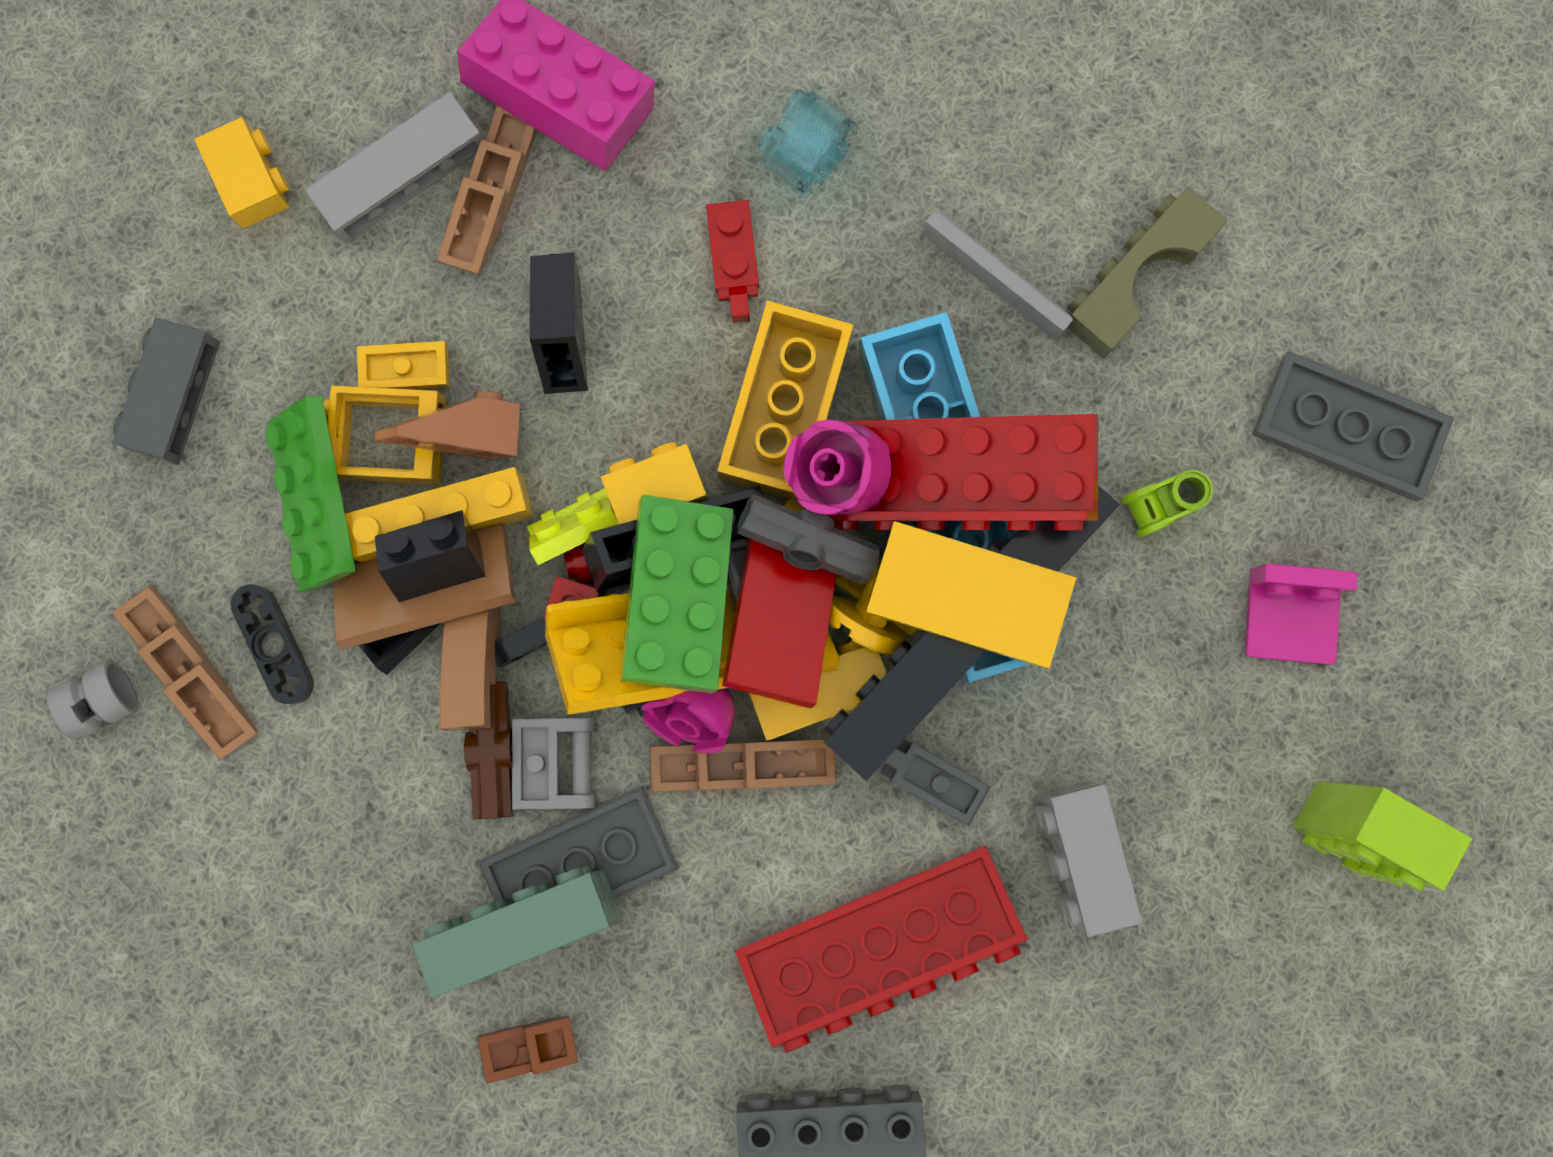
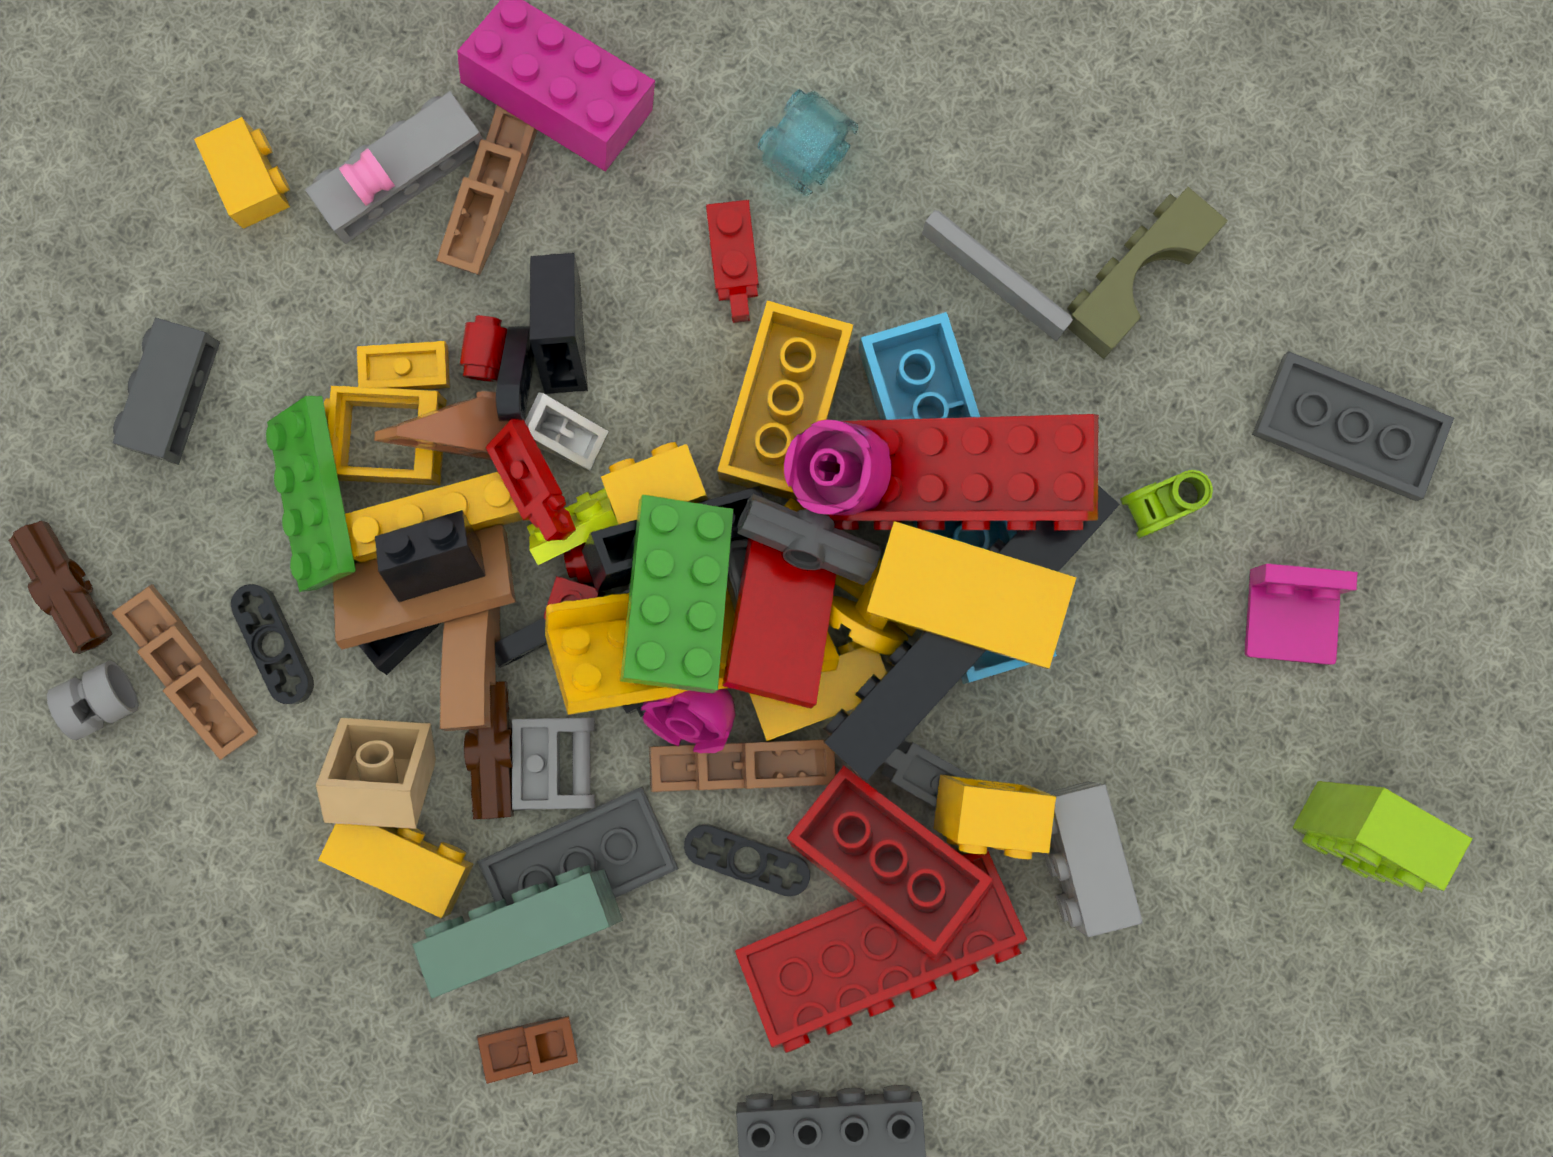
none -> reddish brown piece [8,520,112,654]
none -> tan brick [316,718,436,829]
none -> yellow brick [318,823,474,918]
none -> bright pink wheel [339,148,395,206]
none -> red brick [460,315,507,382]
none -> red hinge [486,419,576,542]
none -> black beam [496,326,534,421]
none -> white slope [525,392,609,471]
none -> black beam [684,824,810,897]
none -> red brick [787,765,993,961]
none -> yellow brick [933,775,1056,859]

